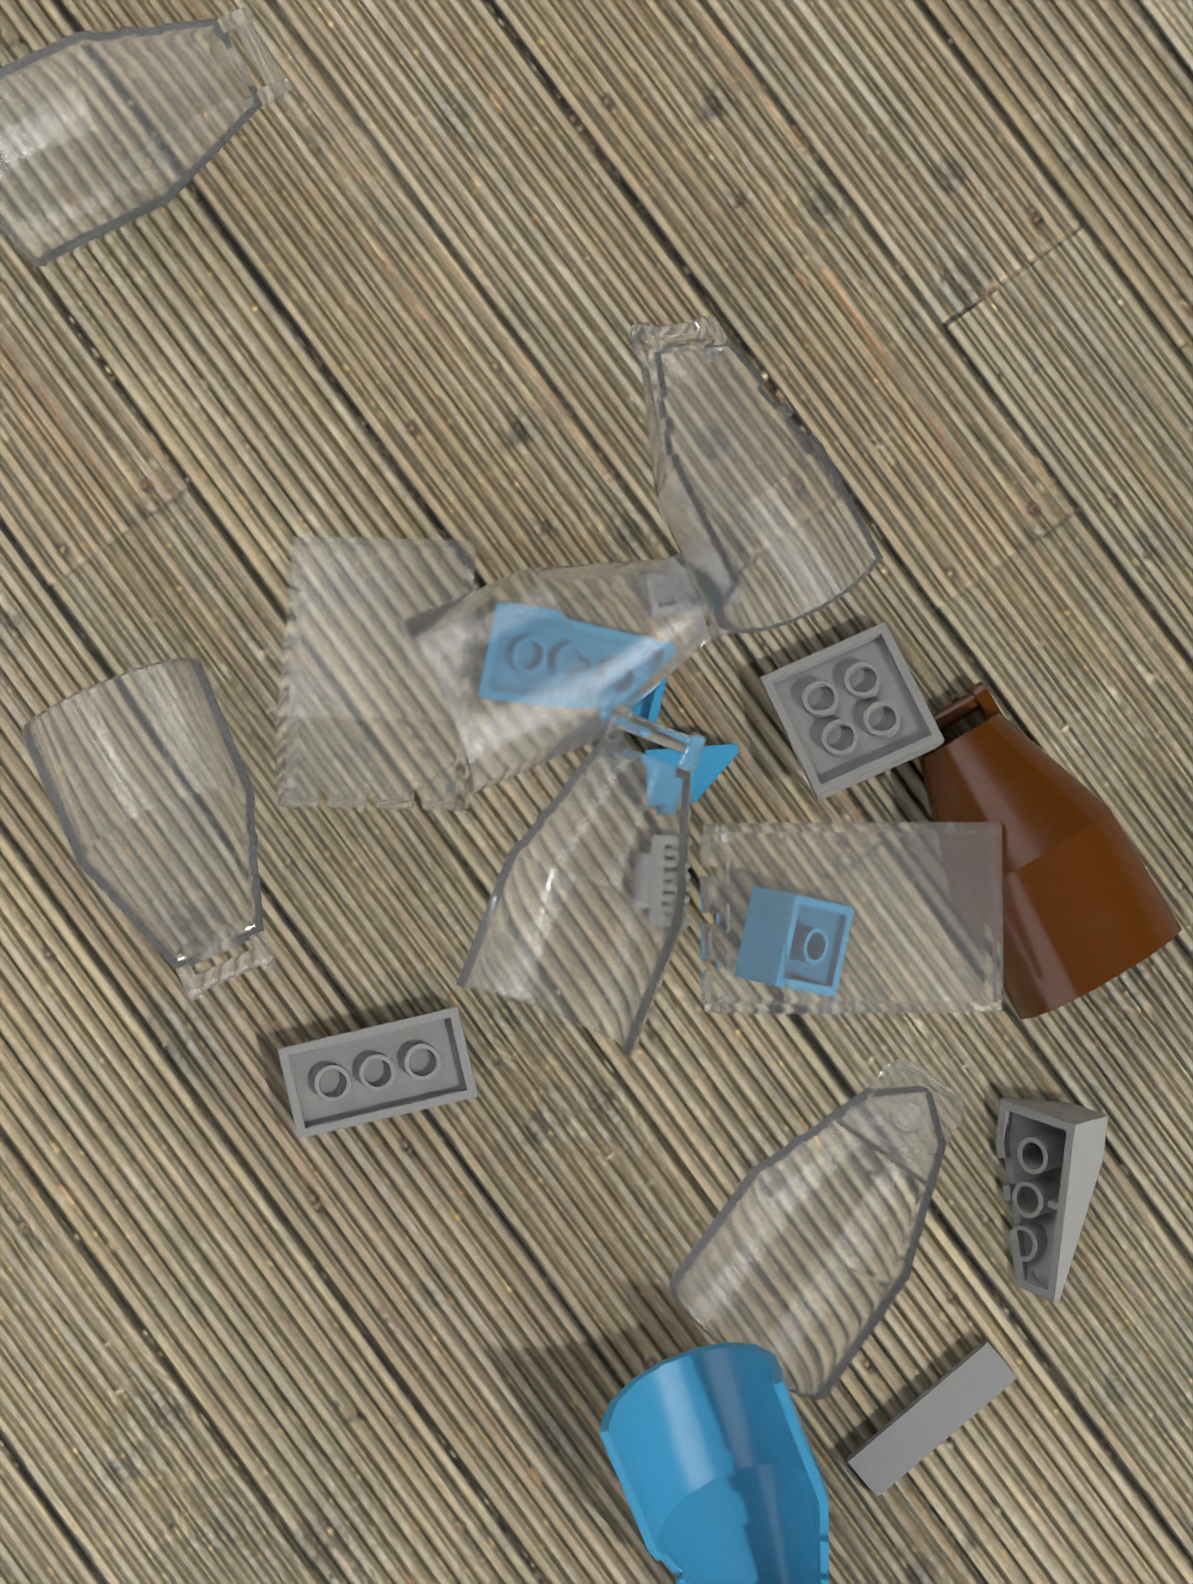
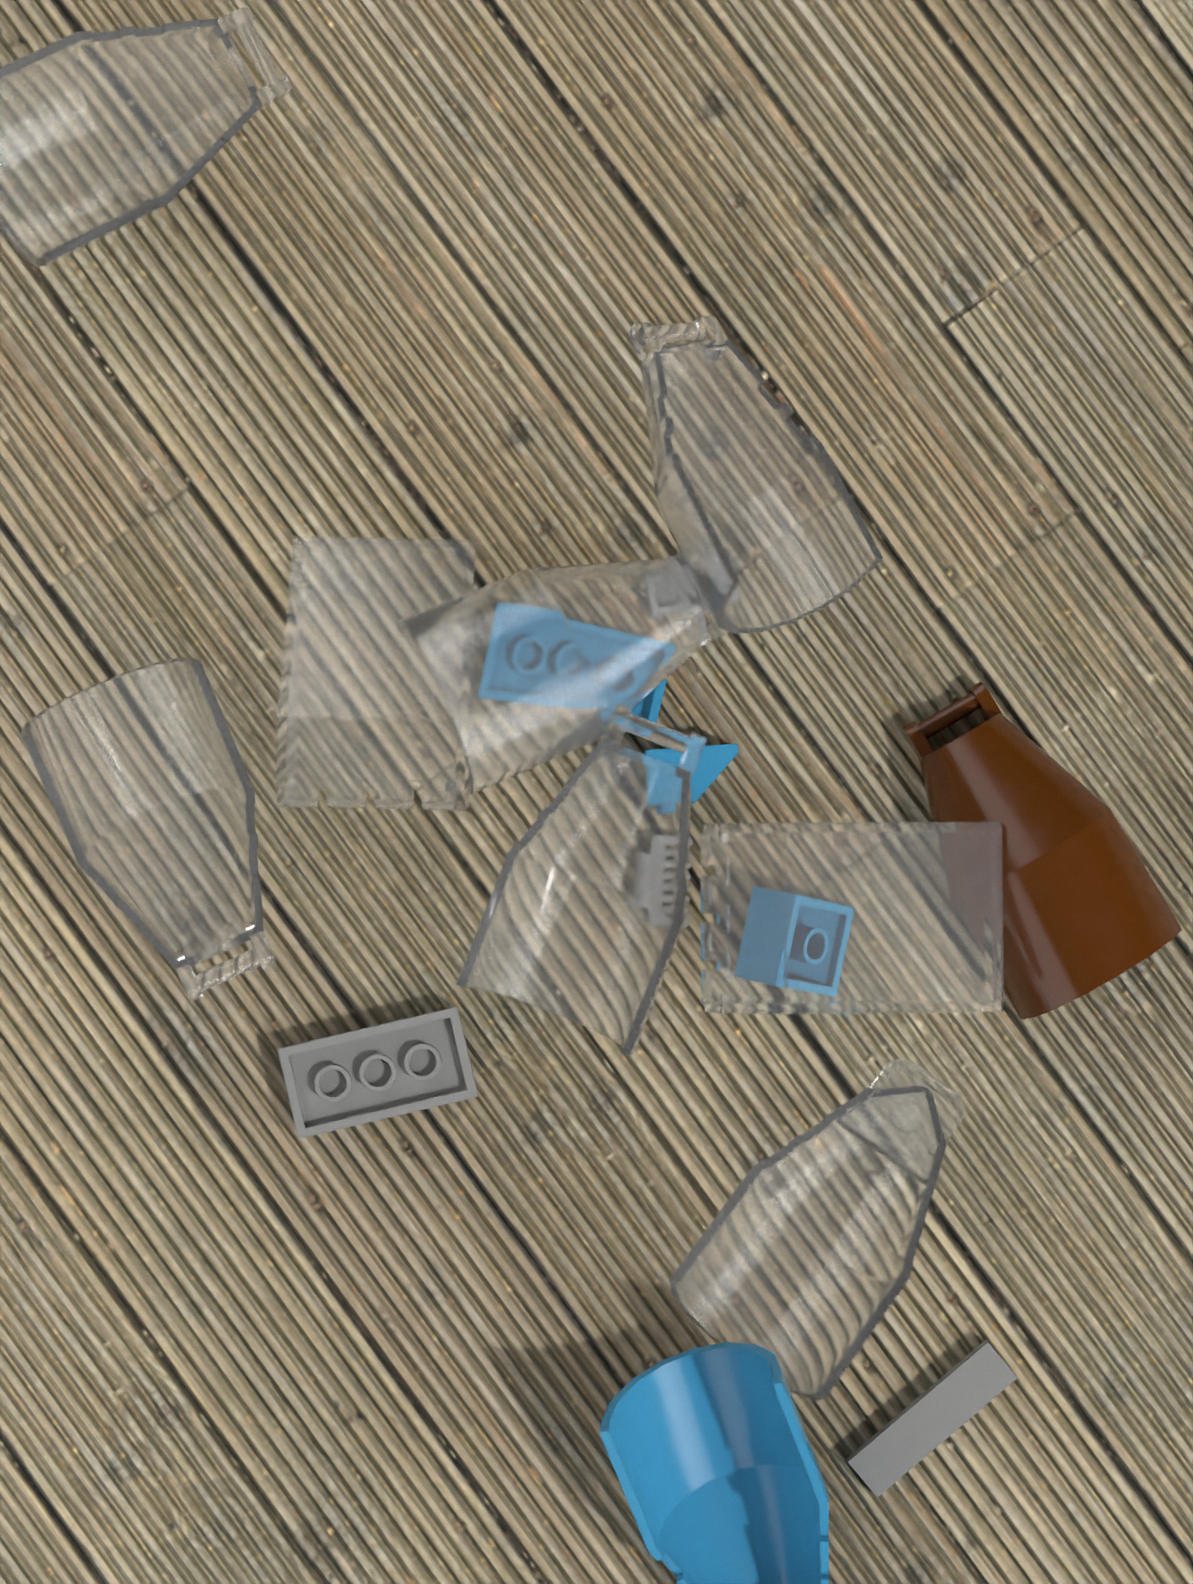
light grey plate [760,622,944,801] -> none
light grey wedge [995,1098,1108,1302] -> none

